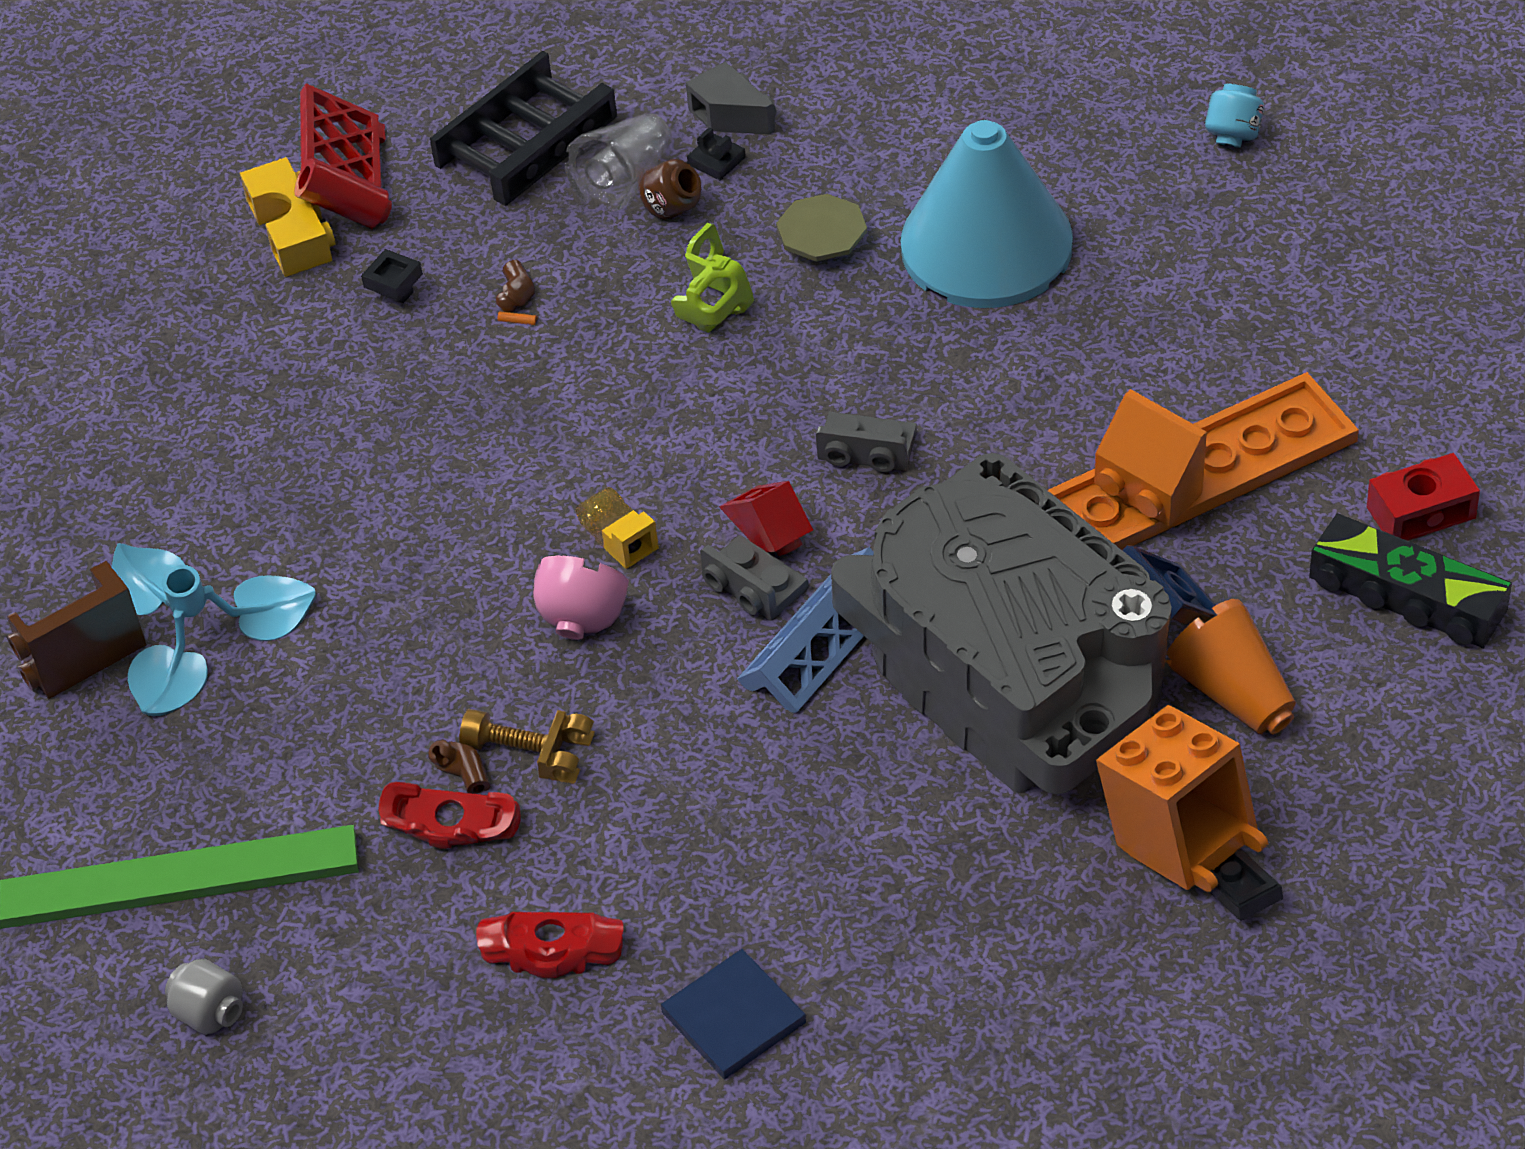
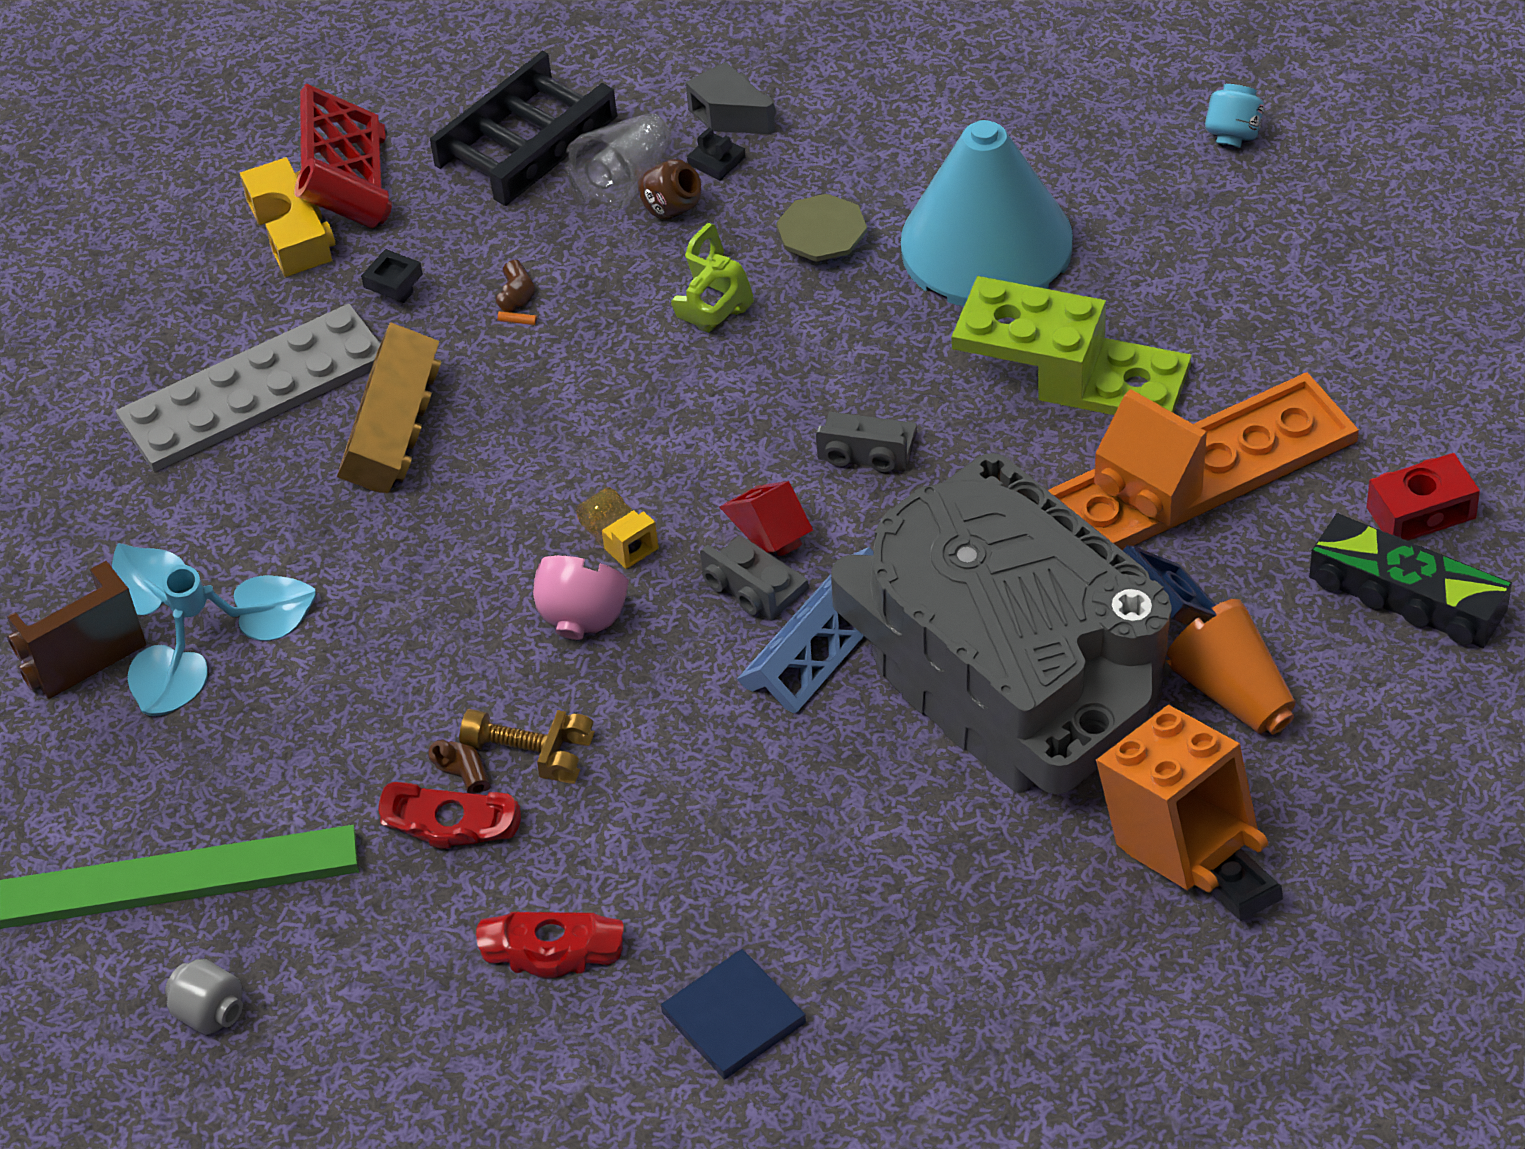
none -> light grey plate [115,303,380,472]
none -> pearl gold brick [337,322,441,493]
none -> lime bracket [951,276,1192,415]

